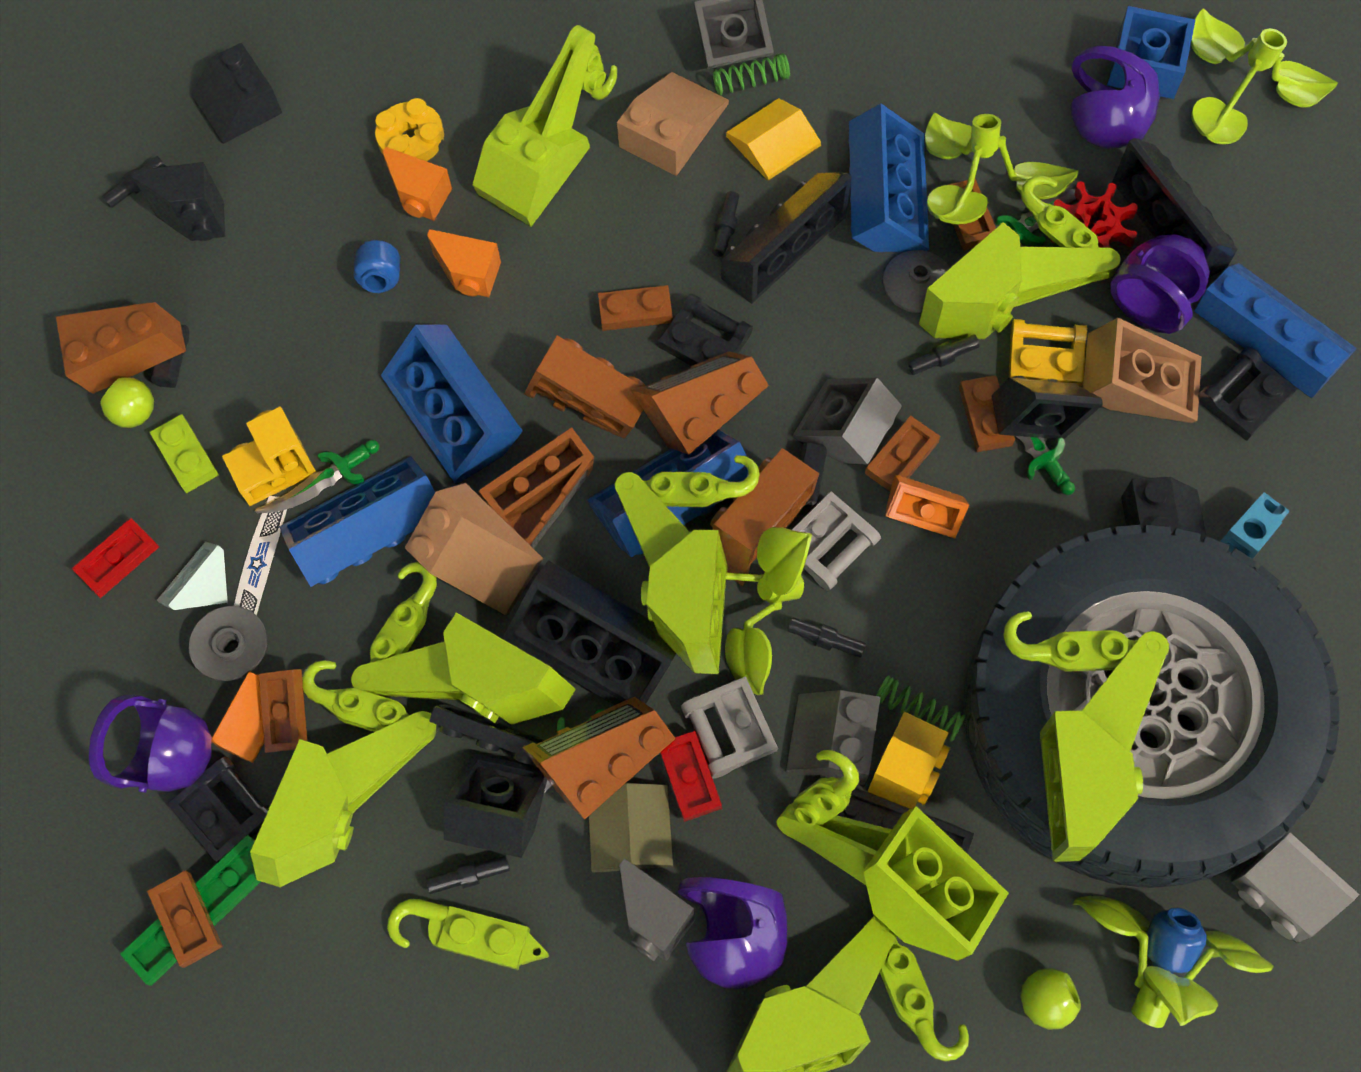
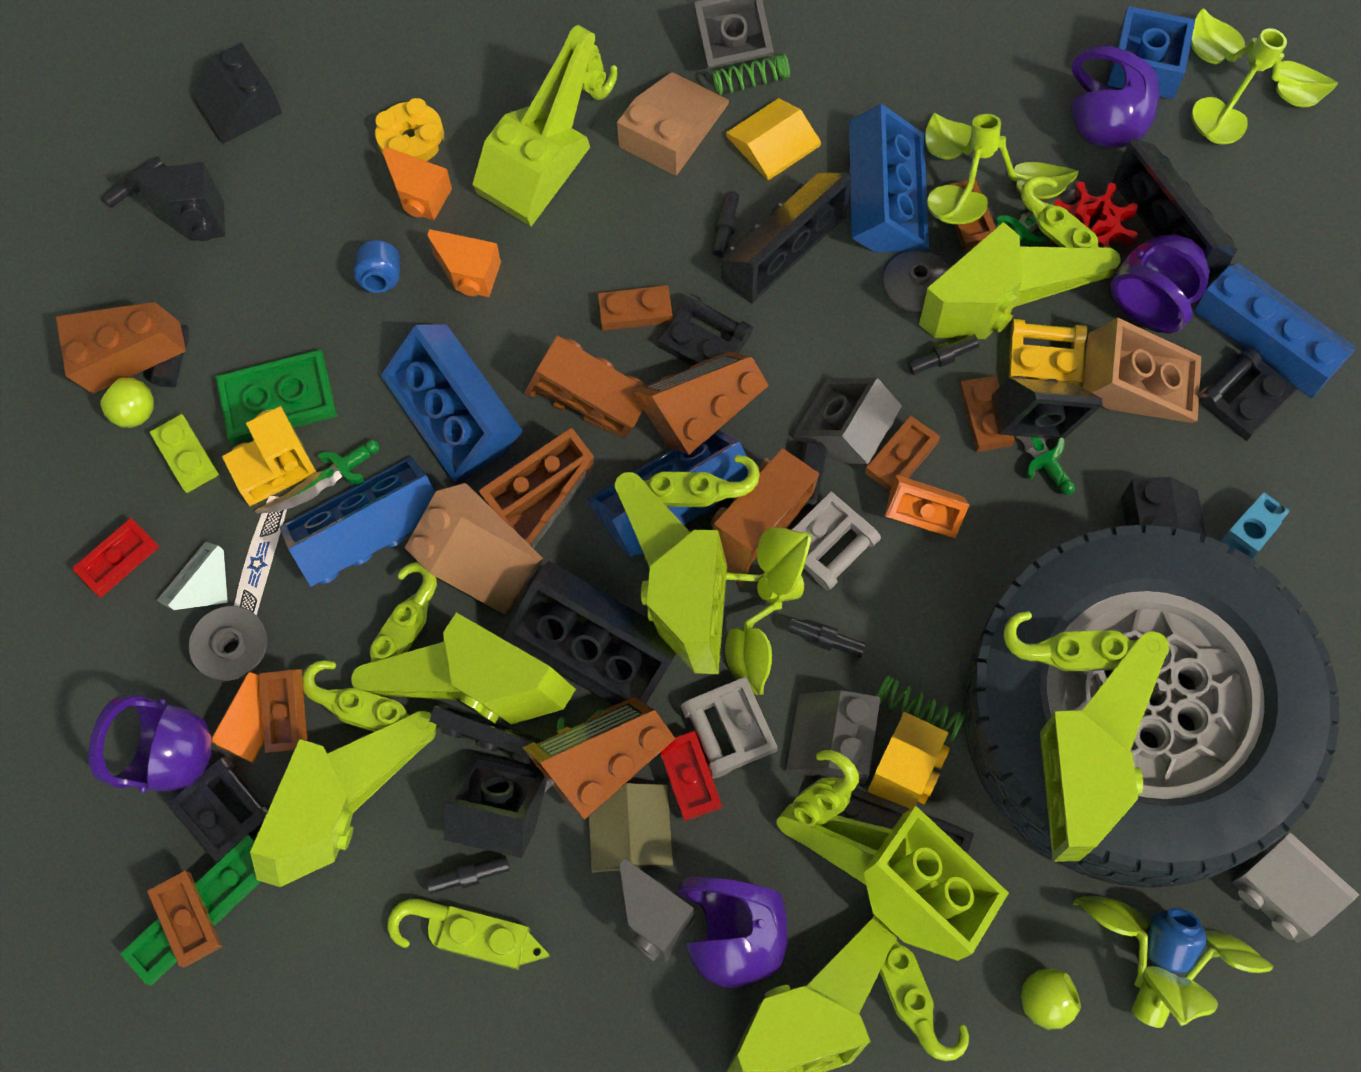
none -> green tile [216,349,338,444]

